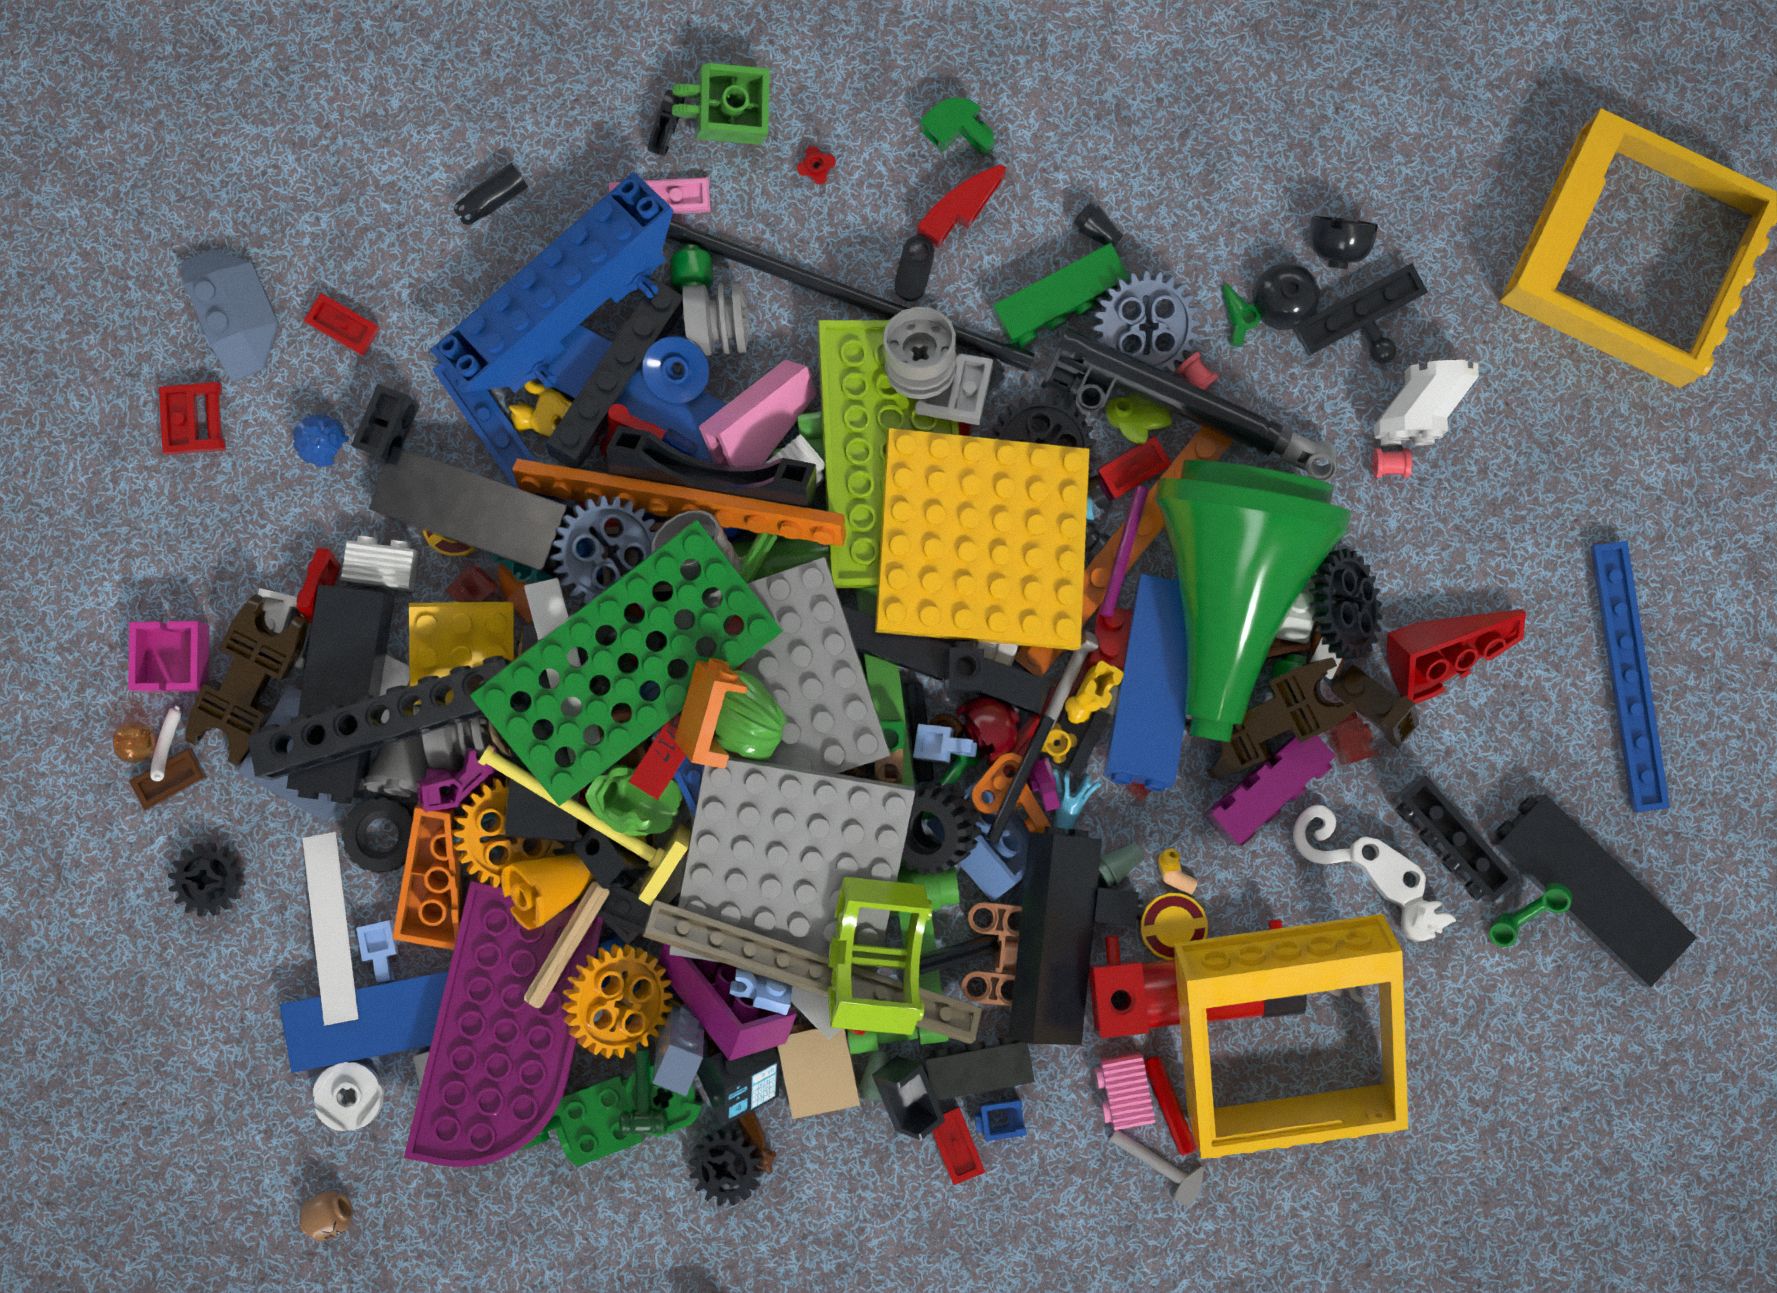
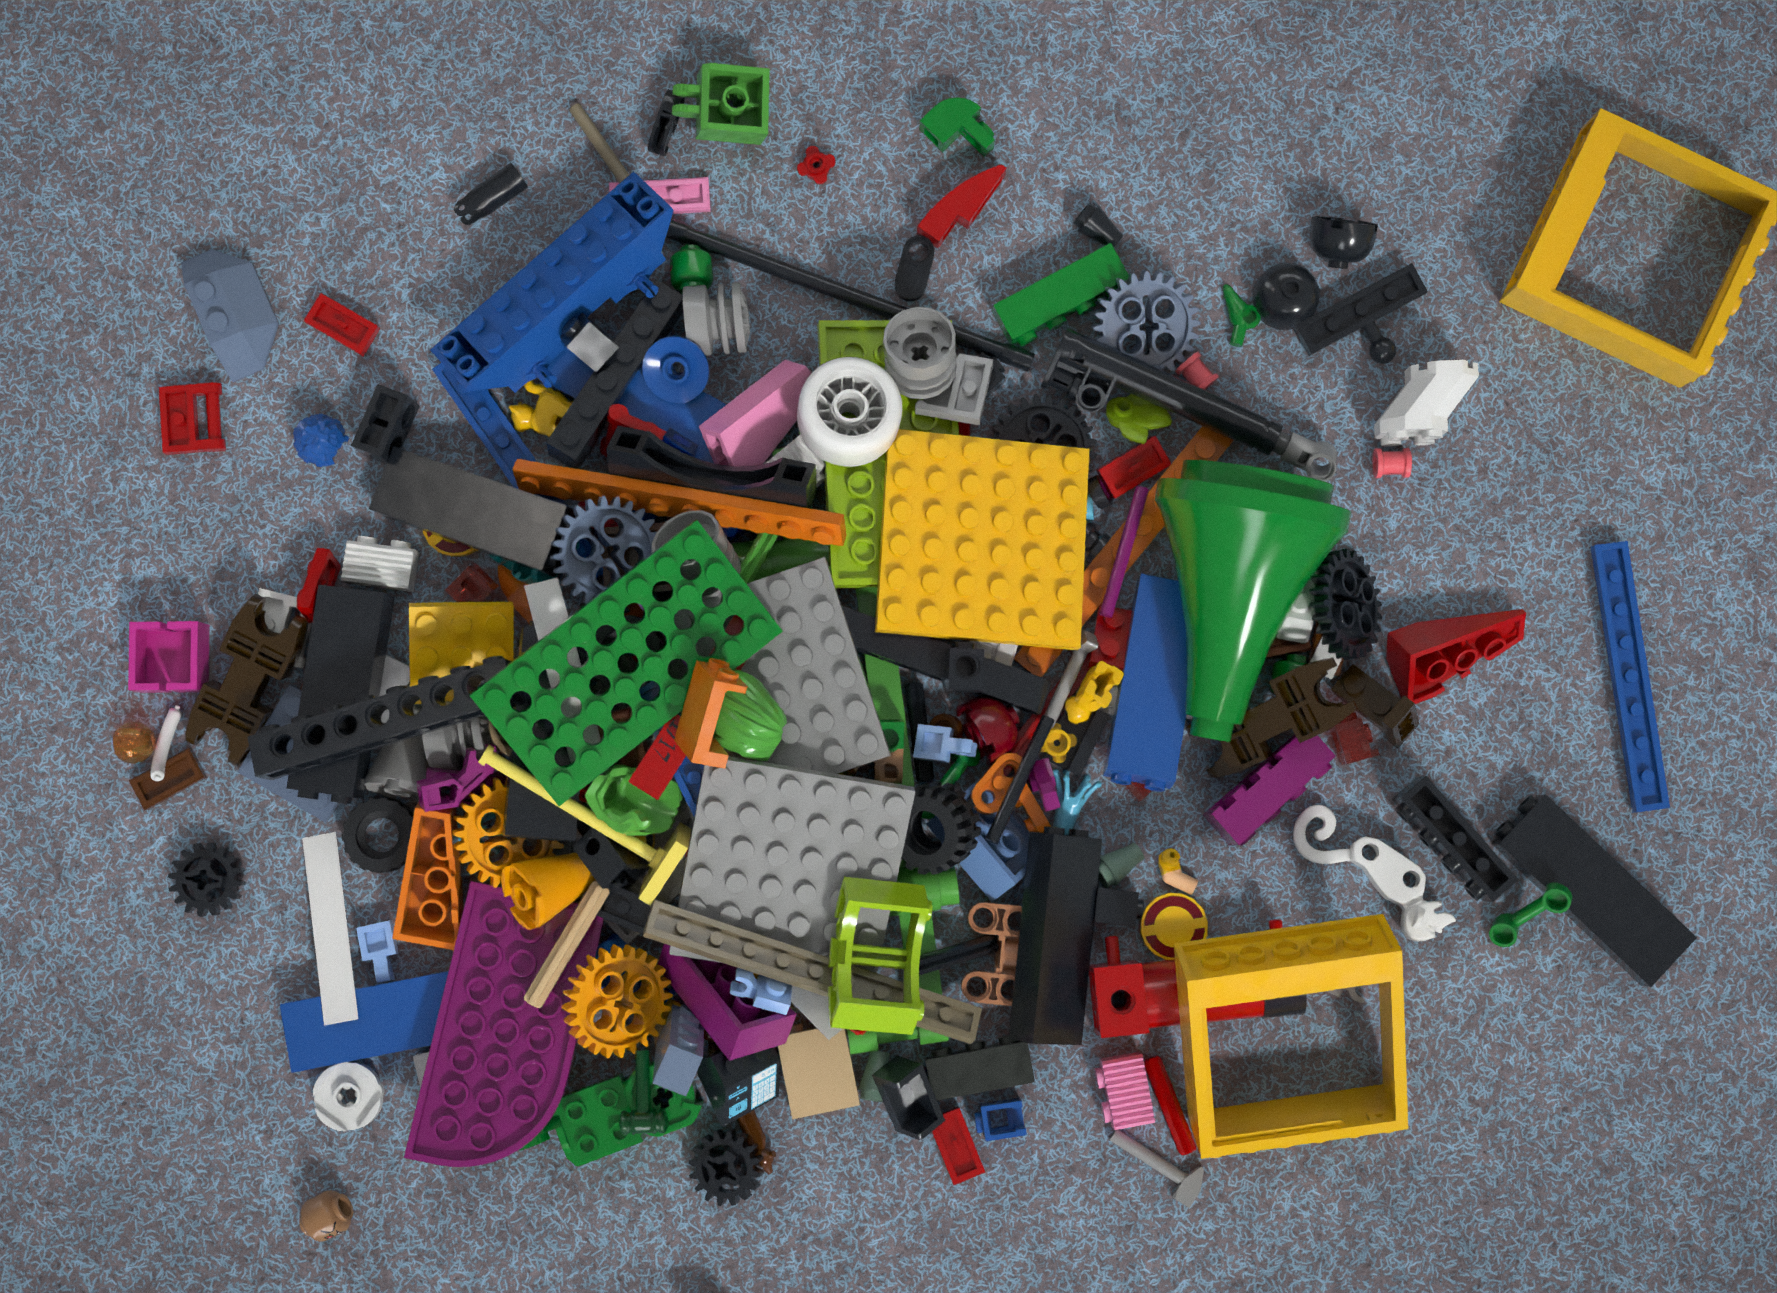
none -> brick [560,312,619,372]
none -> dark tan bar [569,103,629,184]
none -> white wheel [797,357,902,467]

